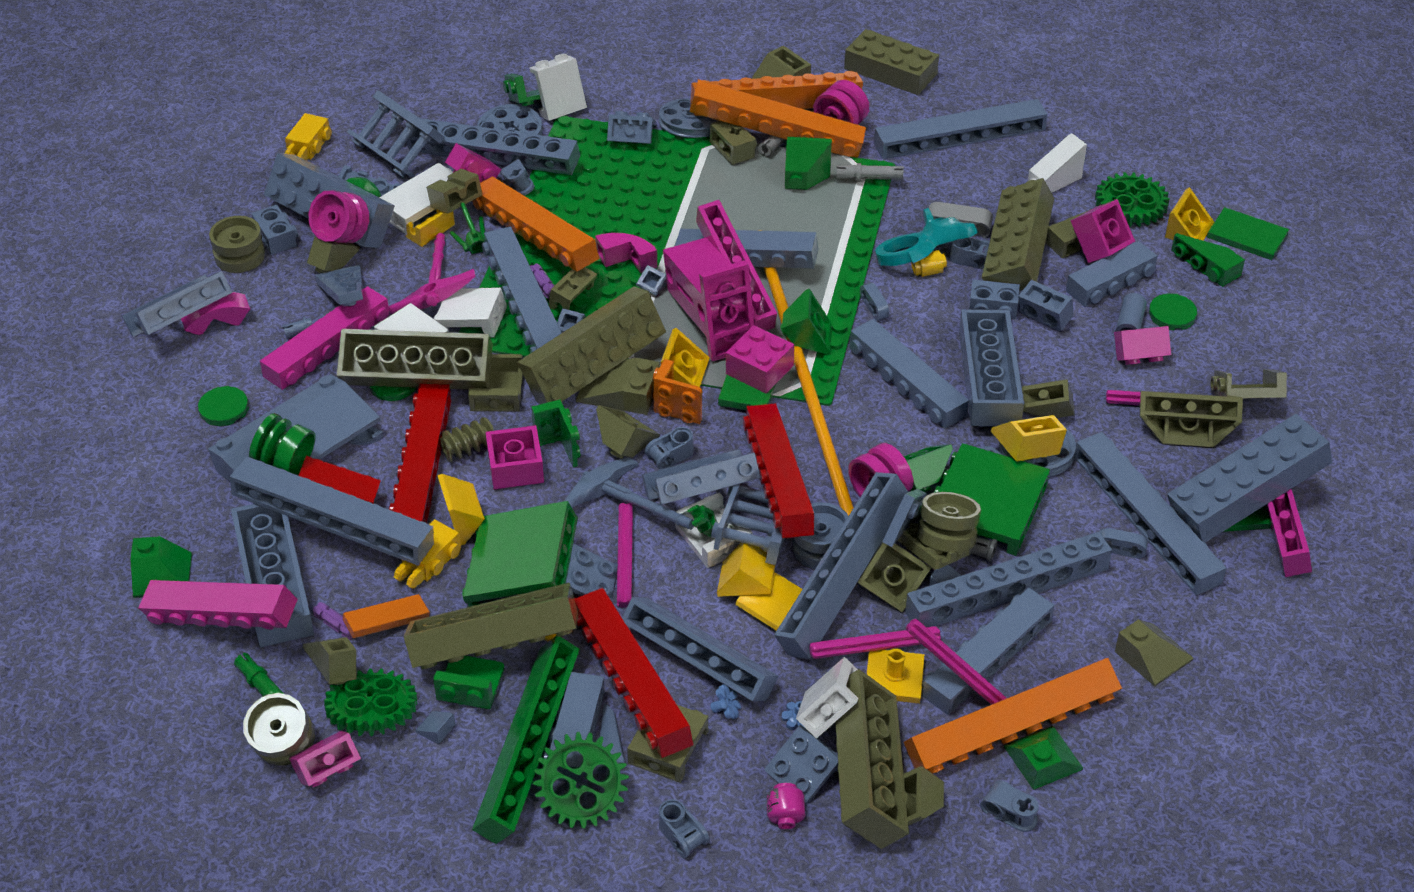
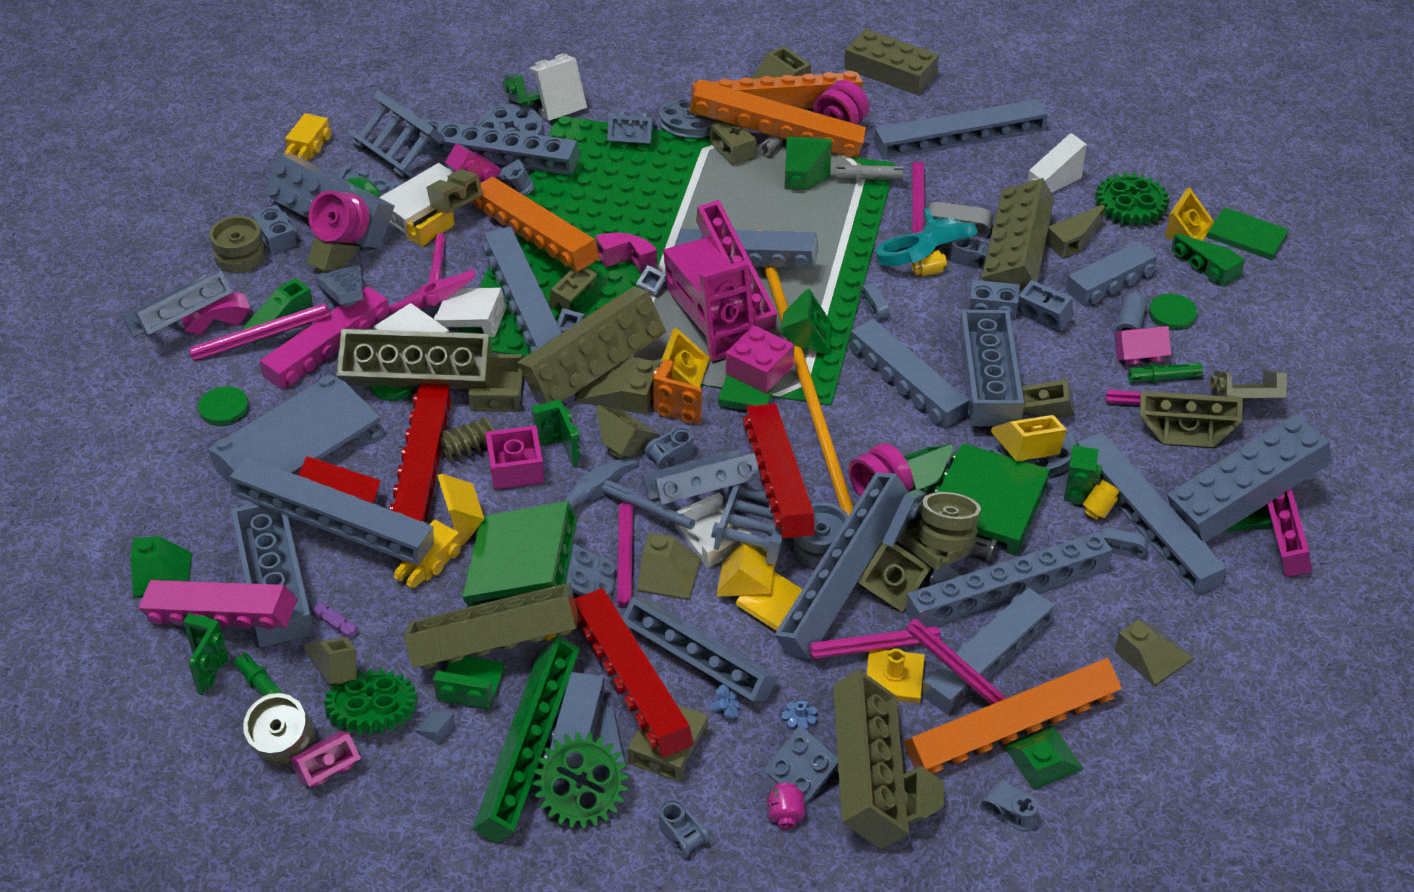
green wheel [249,413,316,476] -> none
orange tile [343,594,430,638] -> none
green plant [450,202,485,254] -> none
medium lavender axle [530,263,555,299] -> none
green plate [687,505,717,538] -> none
white panel [796,657,858,738] -> none
dark pink brick [1070,199,1135,263] -> none
none -> green bracket [183,613,229,695]
none -> dark pink axle [190,304,330,361]
none -> green slope [241,278,313,344]
none -> olive slope [637,533,701,600]
none -> dark pink axle [912,161,925,233]
none -> green brick [1064,445,1102,505]
none -> yellow brick [1083,480,1120,520]
none -> green pin [1127,362,1203,383]

